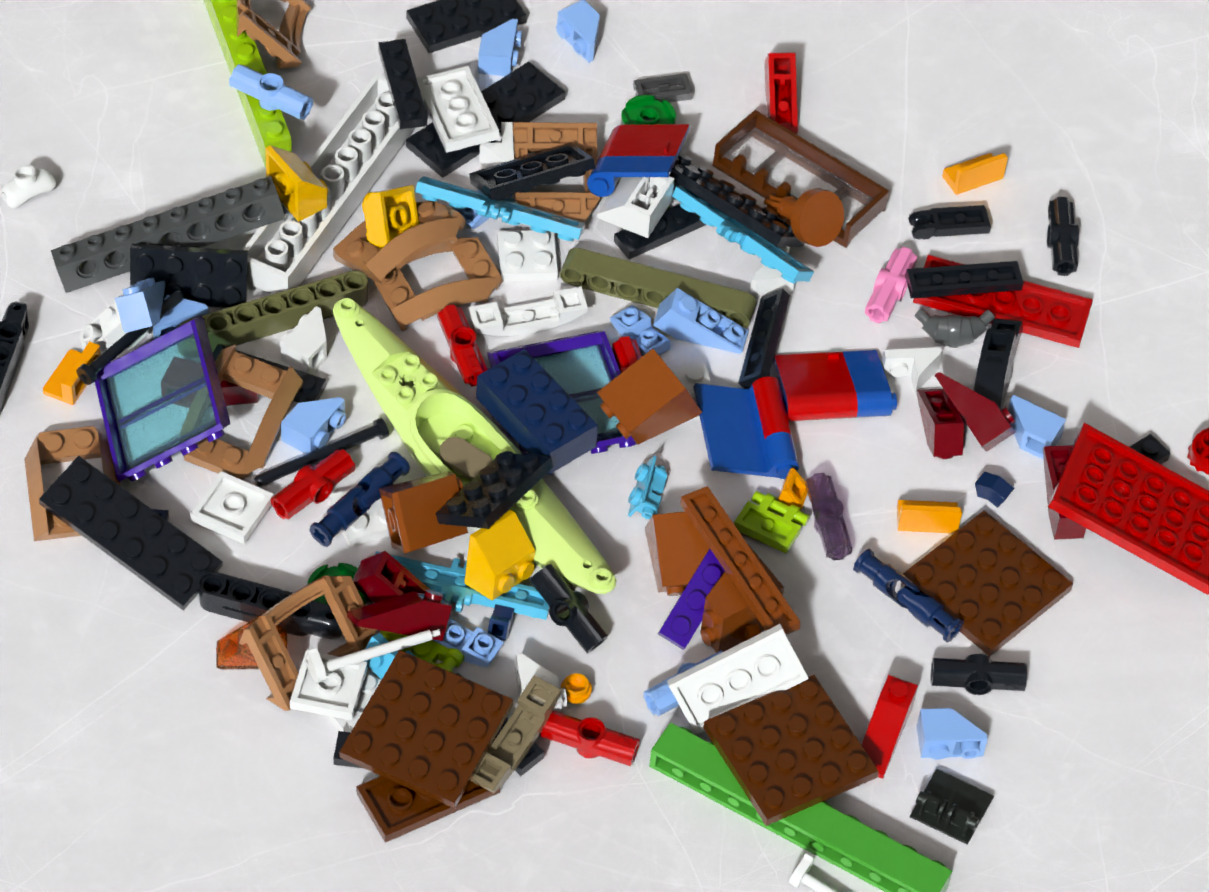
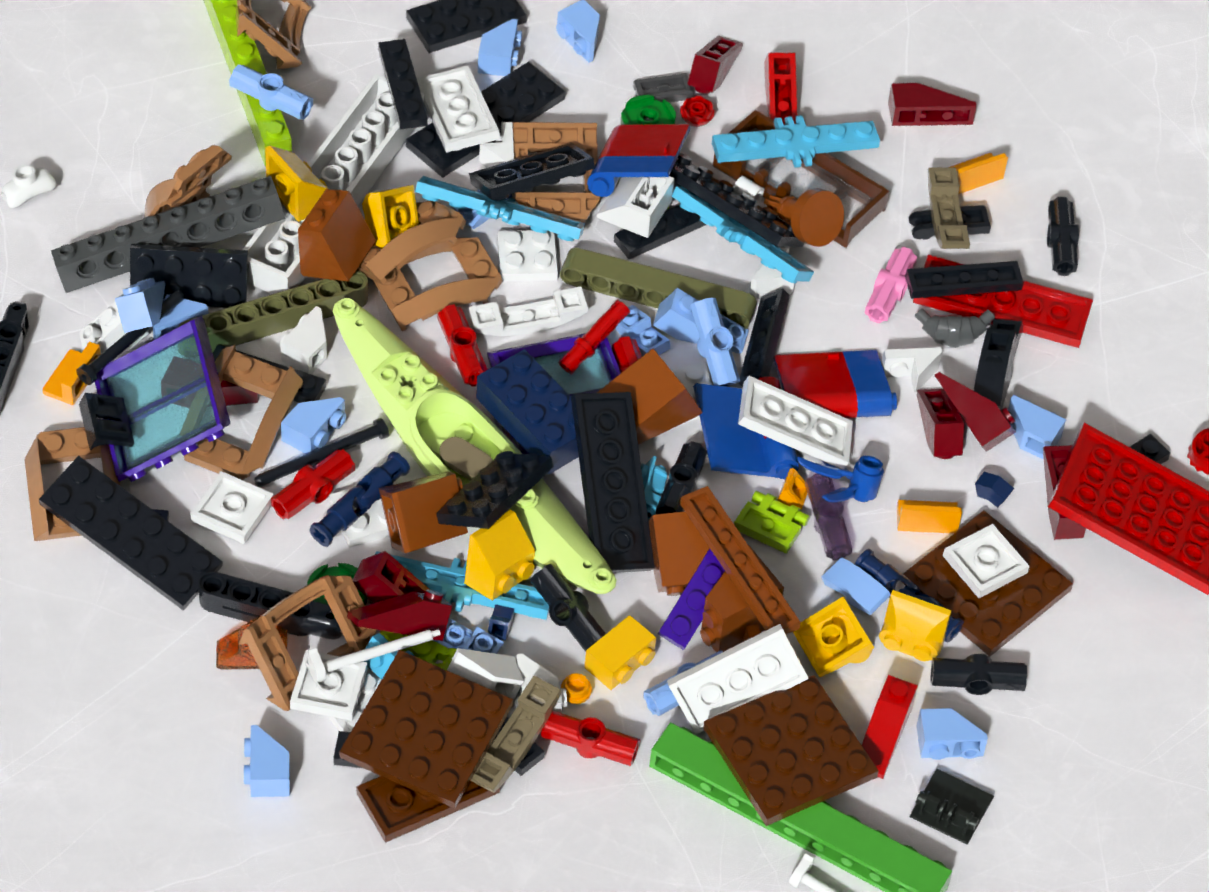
none -> black piece [79,393,135,450]
none -> medium nougat wedge [144,145,232,218]
none -> light blue slope [244,725,290,797]
none -> dark orange slope [298,189,376,282]
none -> white slope [447,648,523,702]
none -> red pin [558,299,630,375]
none -> black plate [571,392,655,573]
none -> yellow brick [584,615,656,690]
none -> black piece [656,441,708,514]
none -> red plate [680,95,715,127]
none -> dark red slope [687,35,743,94]
none -> light blue piece [690,297,740,387]
none -> medium azure hinge [711,115,880,168]
none -> white hinge [734,176,764,204]
none -> white plate [738,376,853,470]
none -> yellow slope [793,597,874,678]
none -> blue plant [797,456,884,503]
none -> light blue slope [821,557,890,615]
none -> yellow slope [879,590,952,661]
none -> dark red slope [888,83,977,126]
none -> dark tan slope [928,168,970,249]
none -> white plate [943,524,1029,598]

